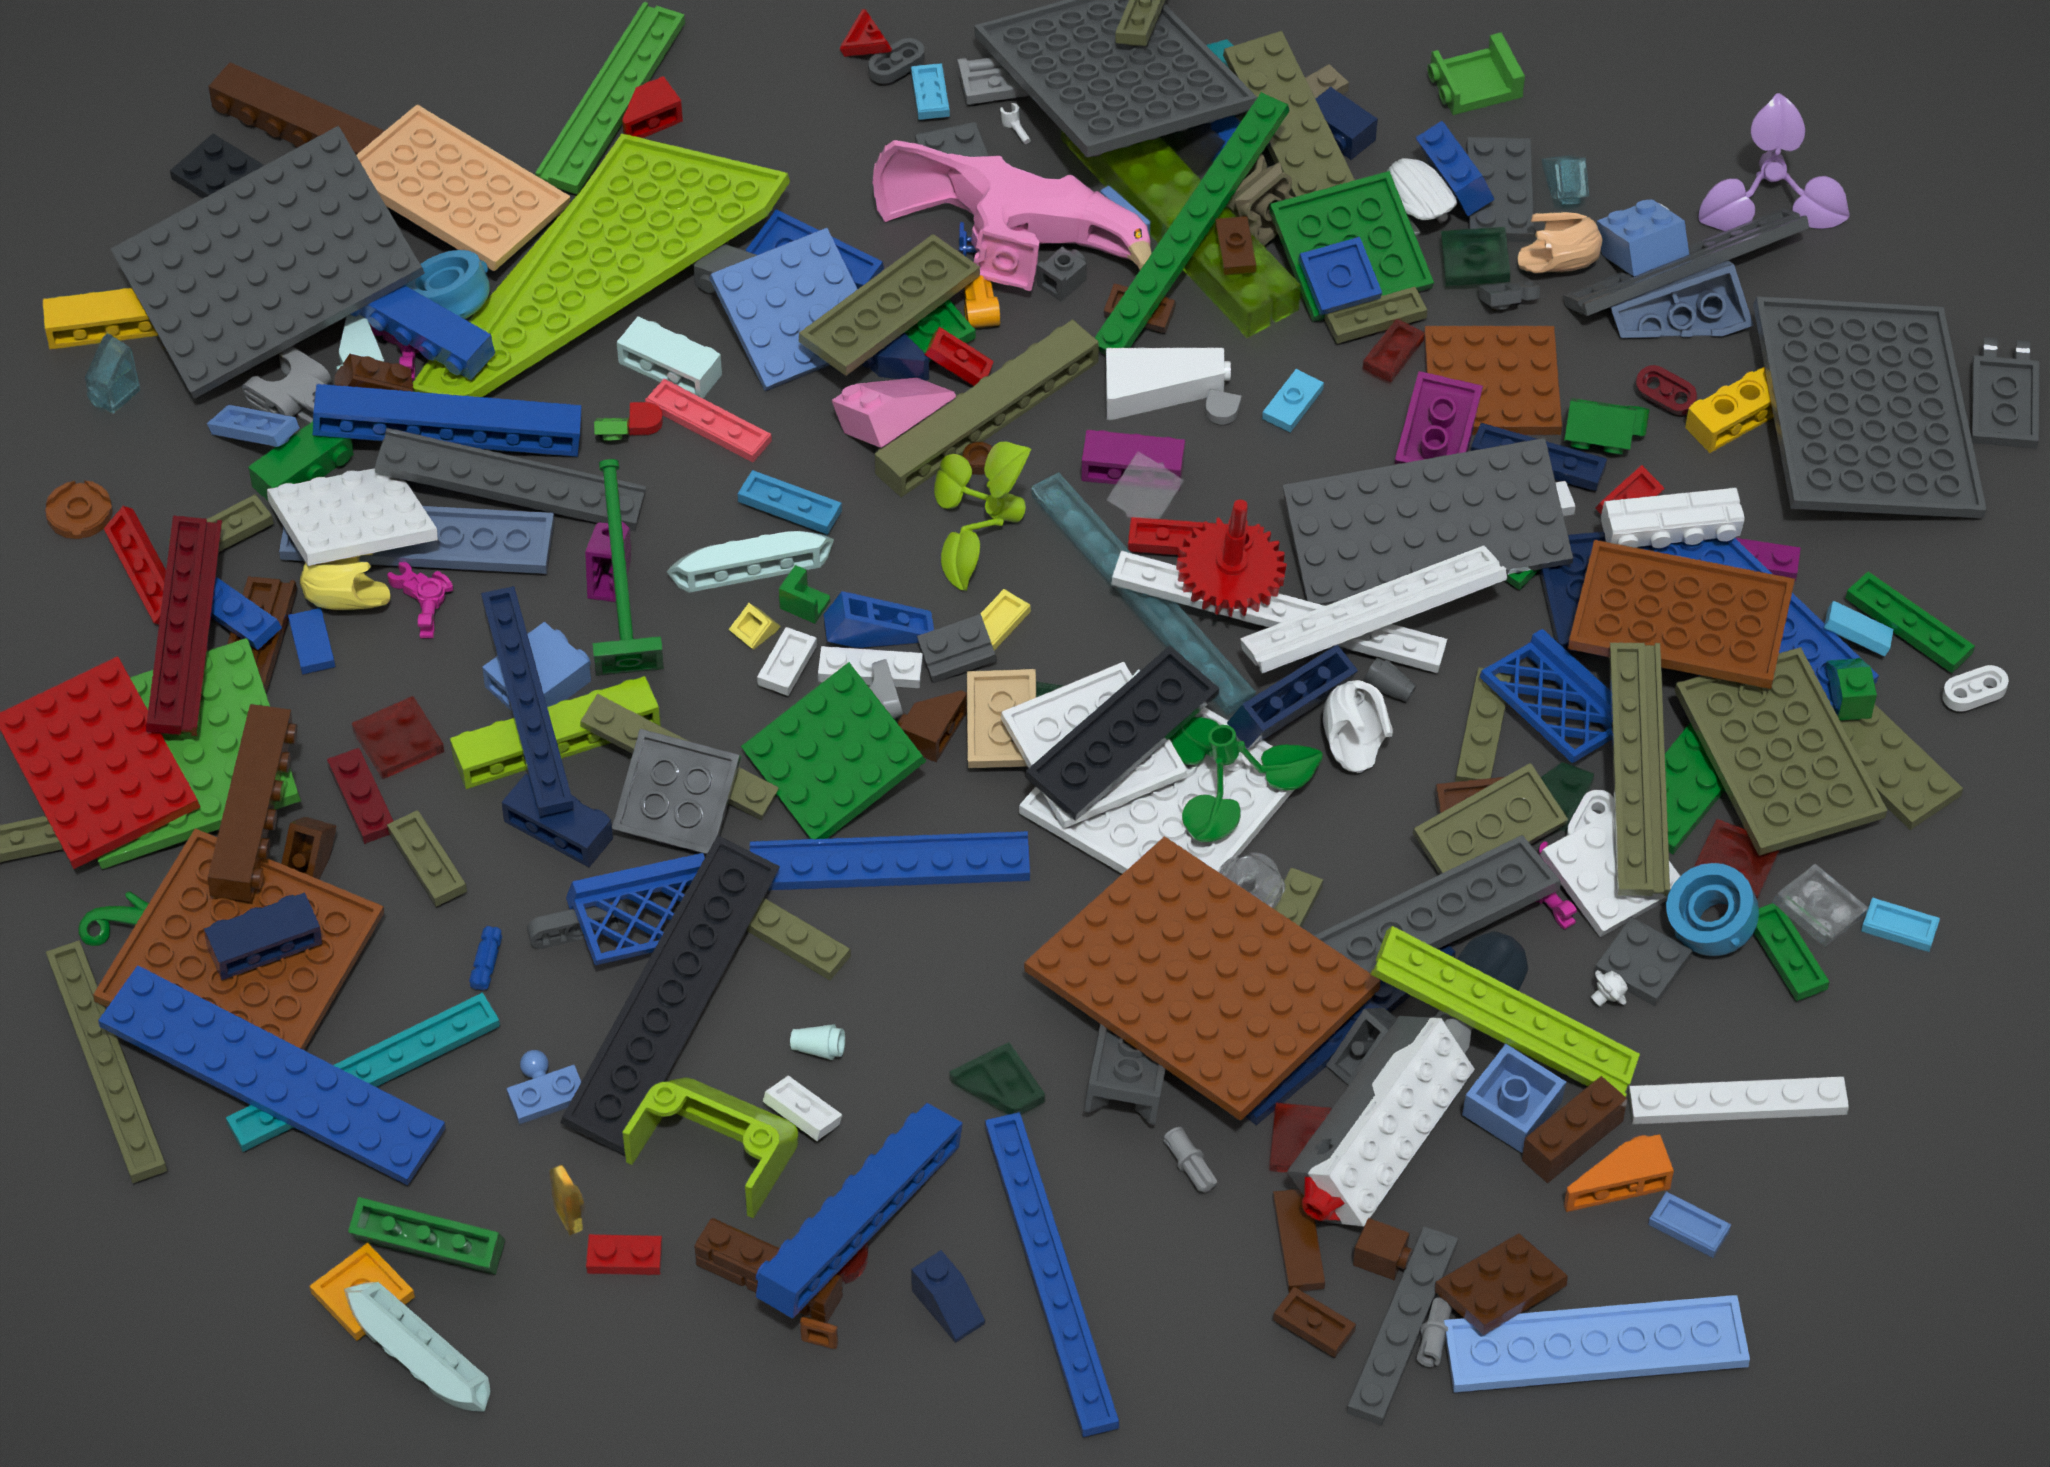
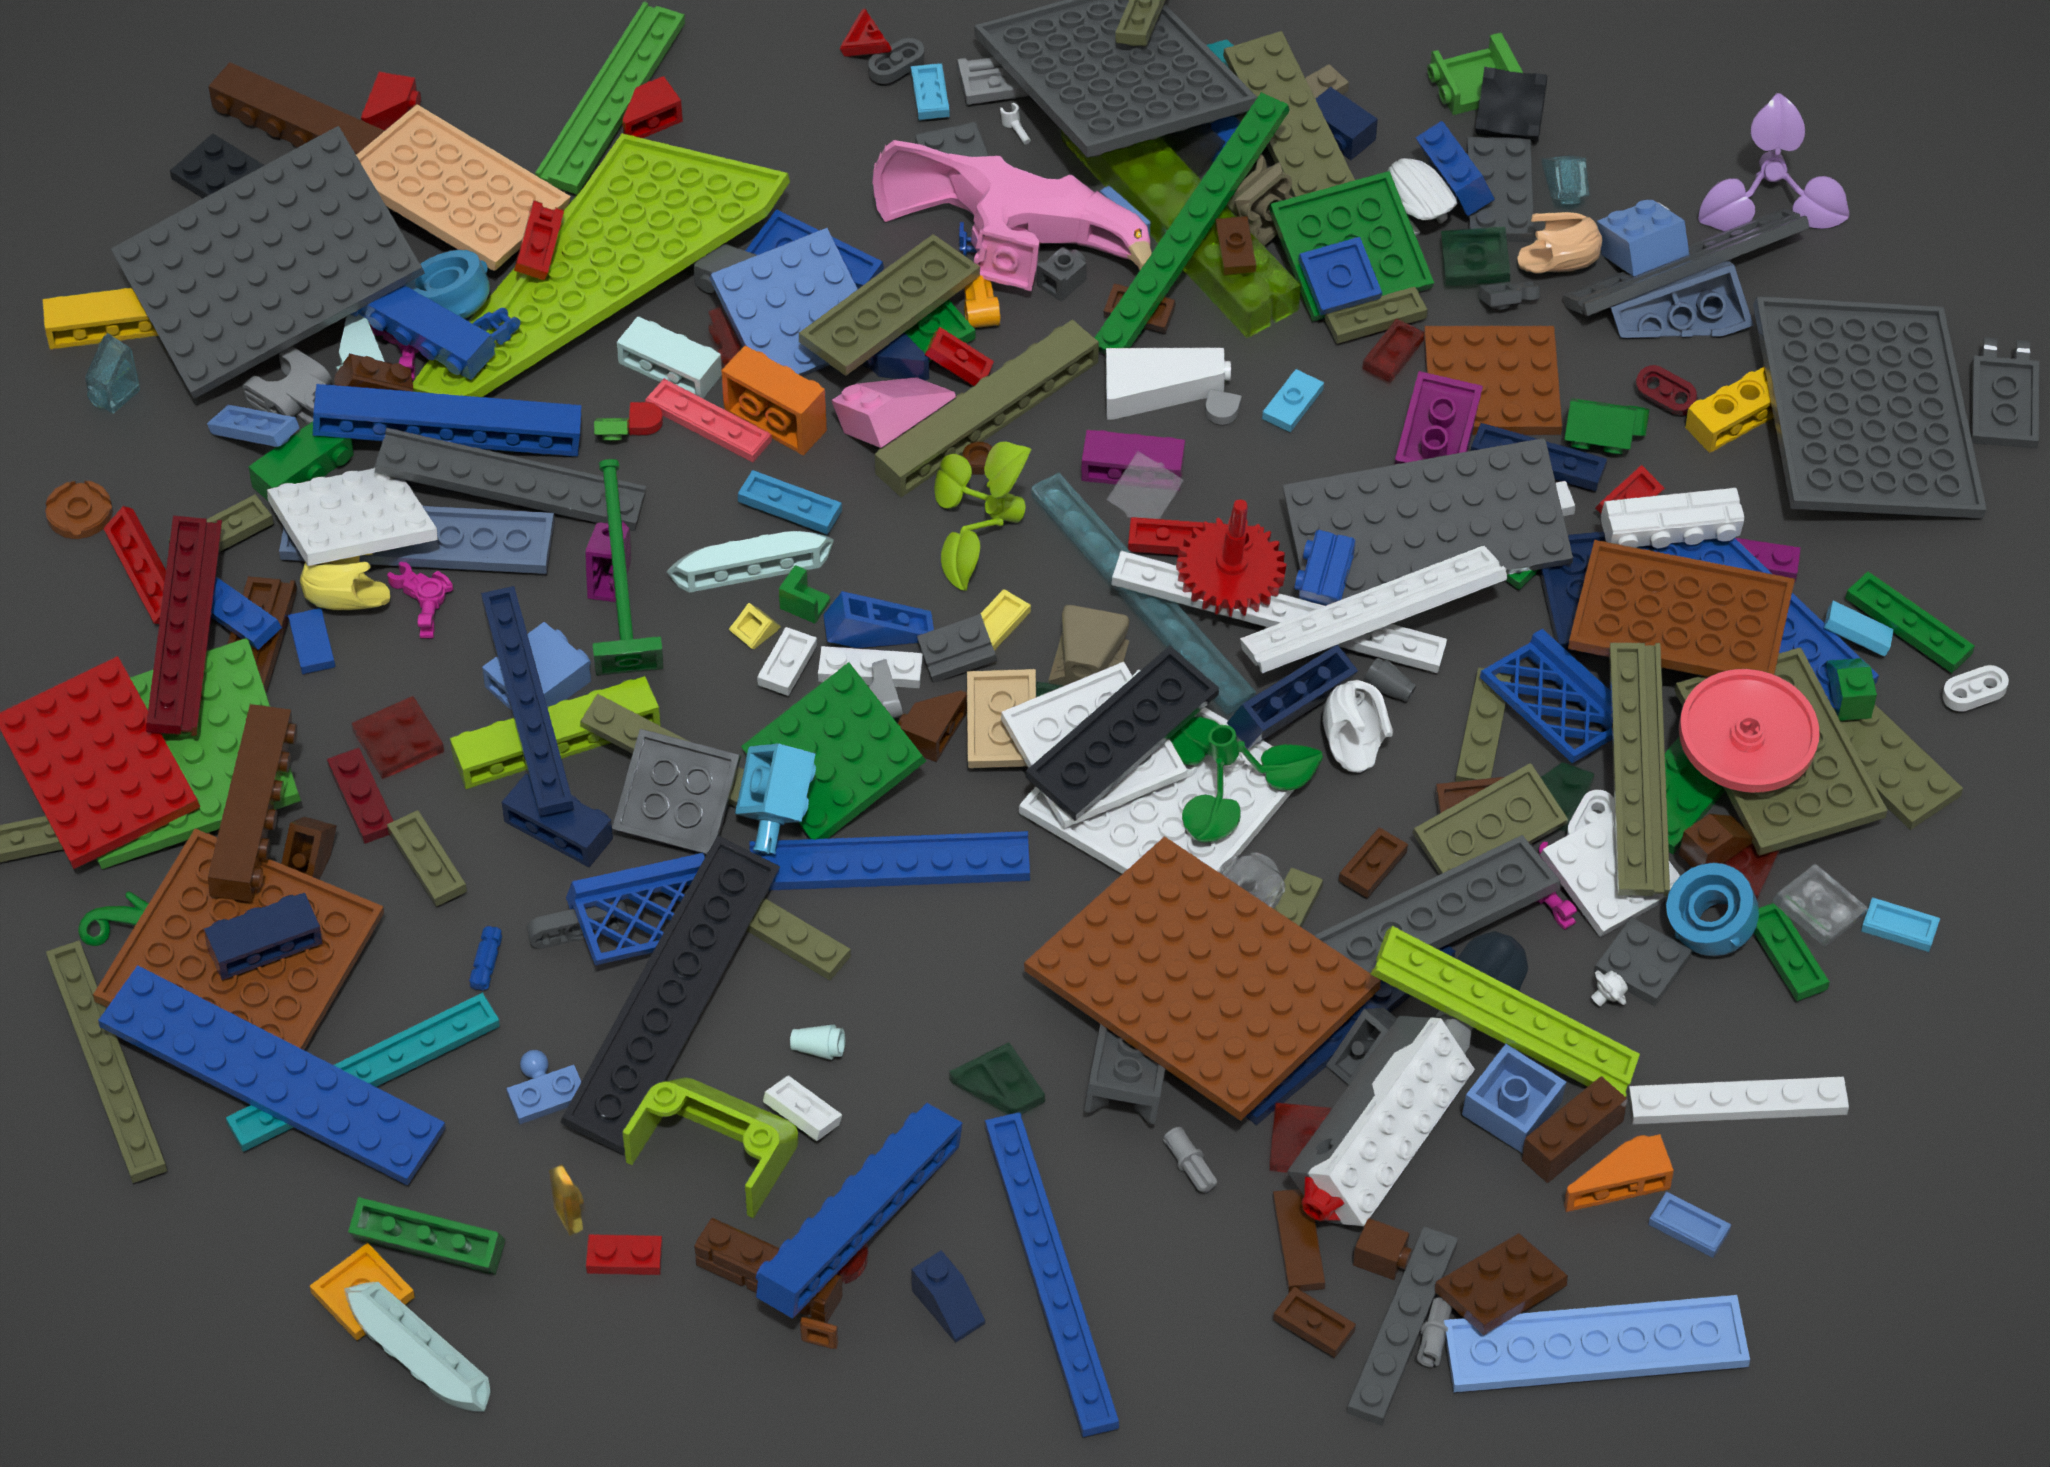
none -> red slope [361,72,421,131]
none -> blue piece [473,307,520,347]
none -> red plate [514,200,564,281]
none -> clear red plate [708,307,741,366]
none -> orange brick [721,345,827,456]
none -> medium azure brick [735,743,816,855]
none -> dark tan piece [1048,605,1130,689]
none -> blue brick [1294,530,1356,606]
none -> reddish brown plate [1339,827,1408,898]
none -> black brick [1475,67,1547,141]
none -> coral dish [1679,669,1819,793]
none -> reddish brown slope [1679,814,1753,868]

